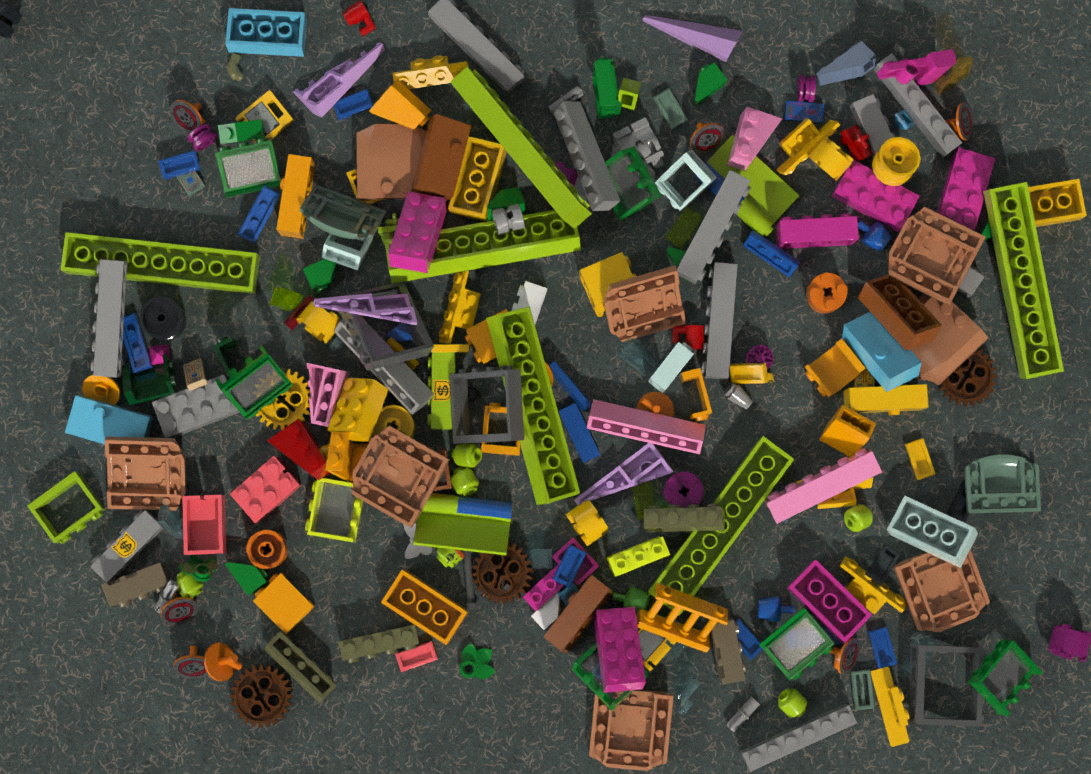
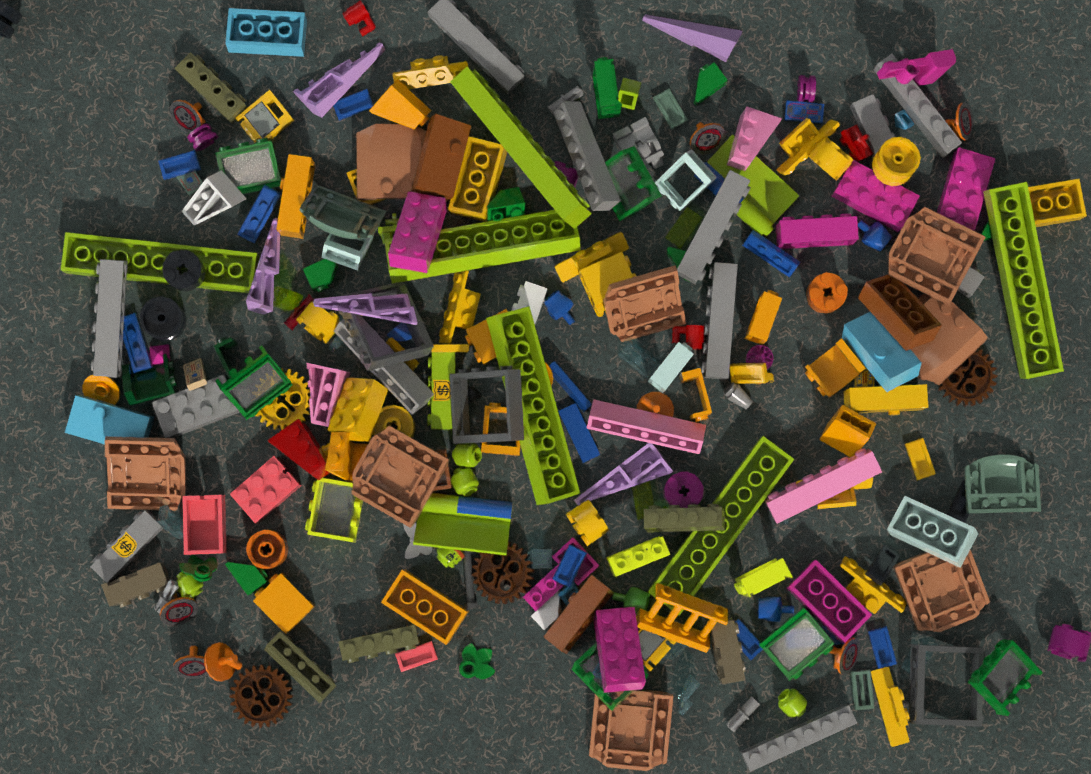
lime window [27,471,105,544] -> none
green slope [218,119,265,144] -> none
olive arm [227,53,244,81] -> none
light grey wheel [492,204,525,235] -> none
sand blue slope [816,41,877,86] -> none
lime head [844,504,873,532] -> none
clear yellow plate [934,55,974,96] -> none
none -> black brick [163,250,206,292]
none -> olive brick [174,52,247,124]
none -> white wedge [182,170,246,225]
none -> lavender wedge [246,218,280,314]
none -> blue piece [543,290,575,325]
none -> yellow bracket [554,232,629,282]
none -> neon yellow window [734,558,793,597]
none -> light orange window [744,290,782,345]

